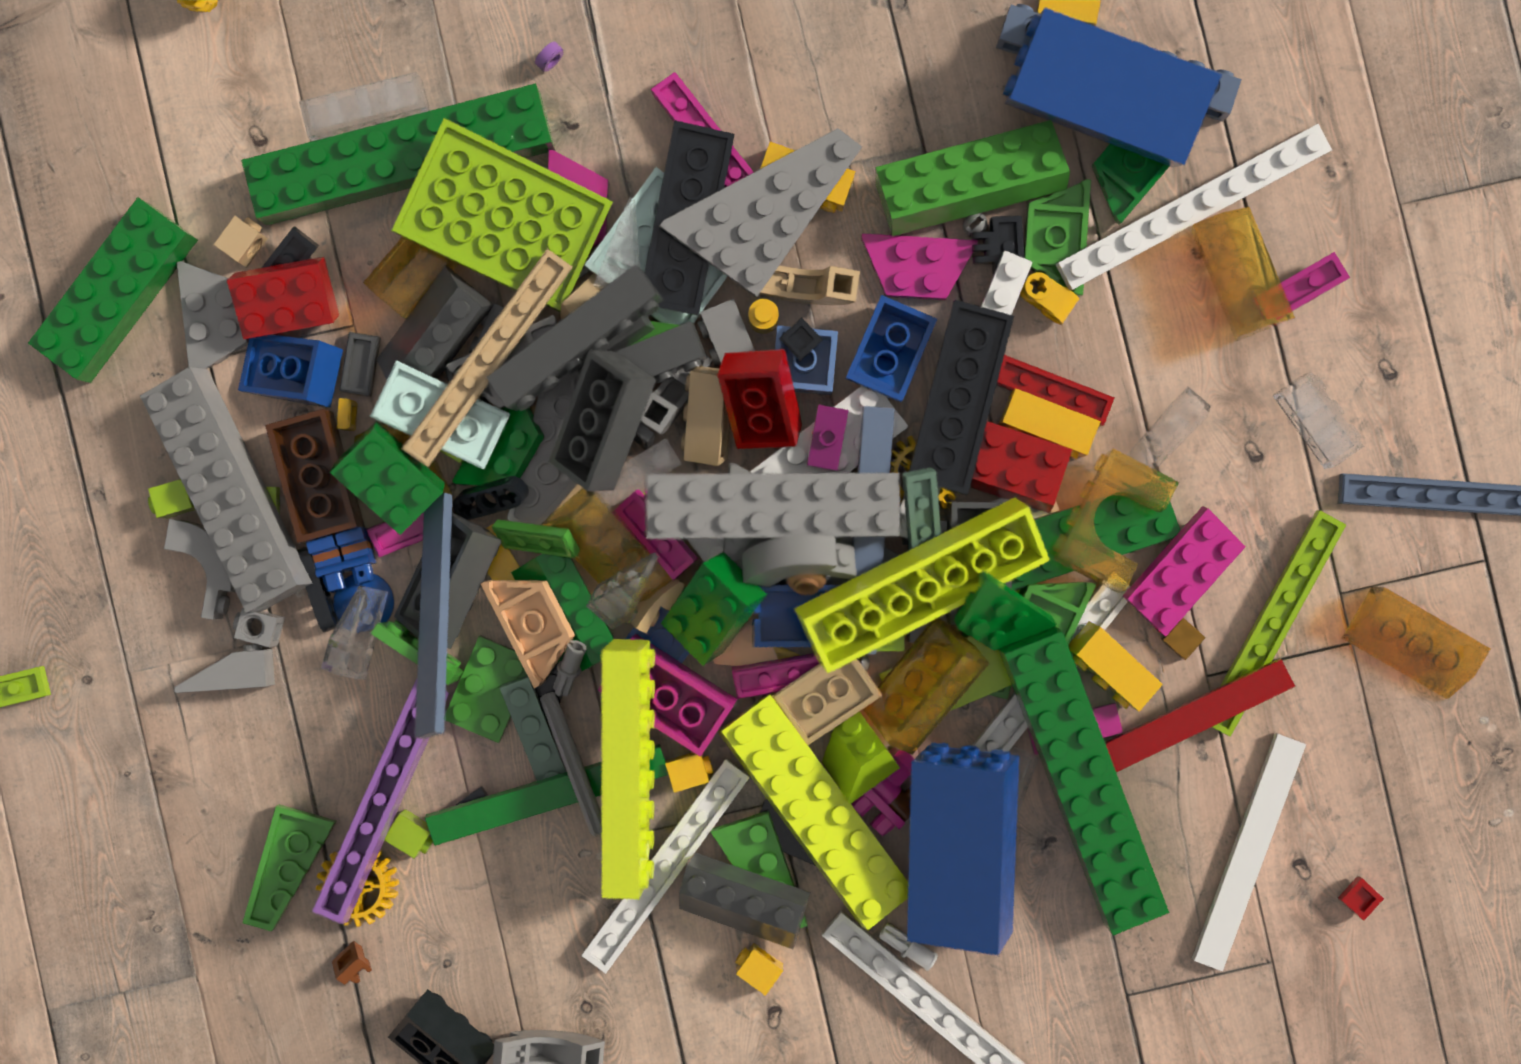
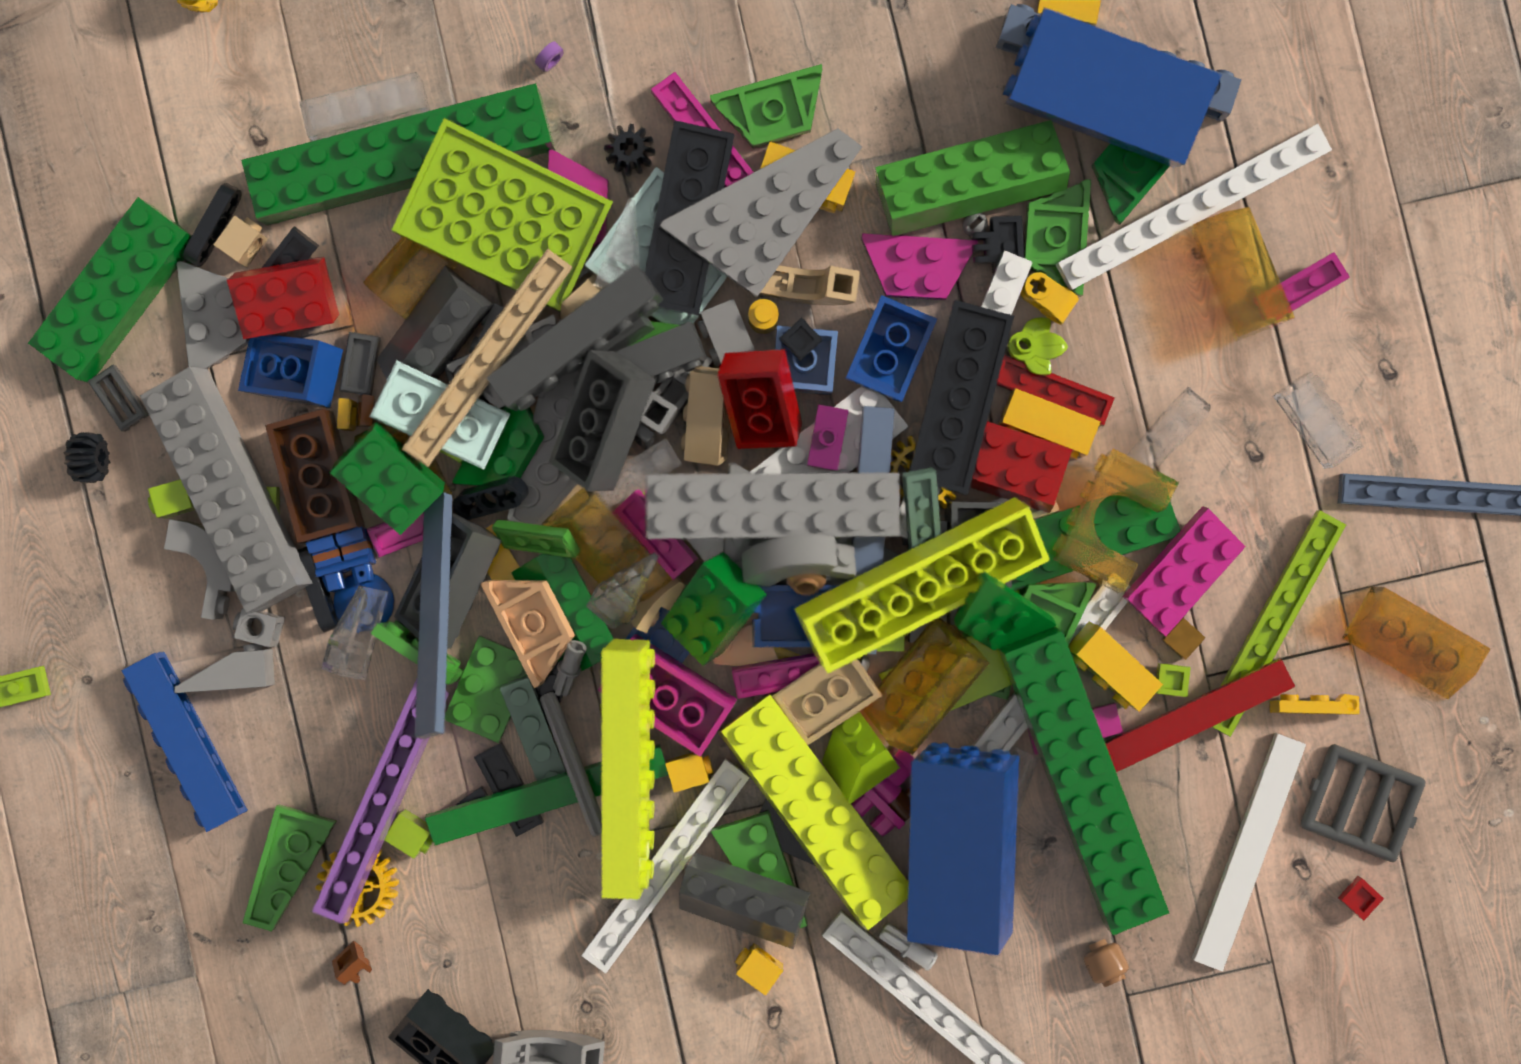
none -> black gear [63,432,111,483]
none -> dark grey tile [88,365,149,432]
none -> blue brick [121,652,248,832]
none -> black beam [183,183,242,267]
none -> dark orange tile [356,394,375,427]
none -> black tile [474,742,544,837]
none -> black gear [604,123,656,177]
none -> bright green wing [710,64,823,148]
none -> lime plate [1008,317,1068,375]
none -> medium nougat head [1083,939,1129,987]
none -> lime plate [1156,663,1191,697]
none -> yellow hinge [1270,694,1360,715]
none -> dark grey bar [1301,744,1426,862]

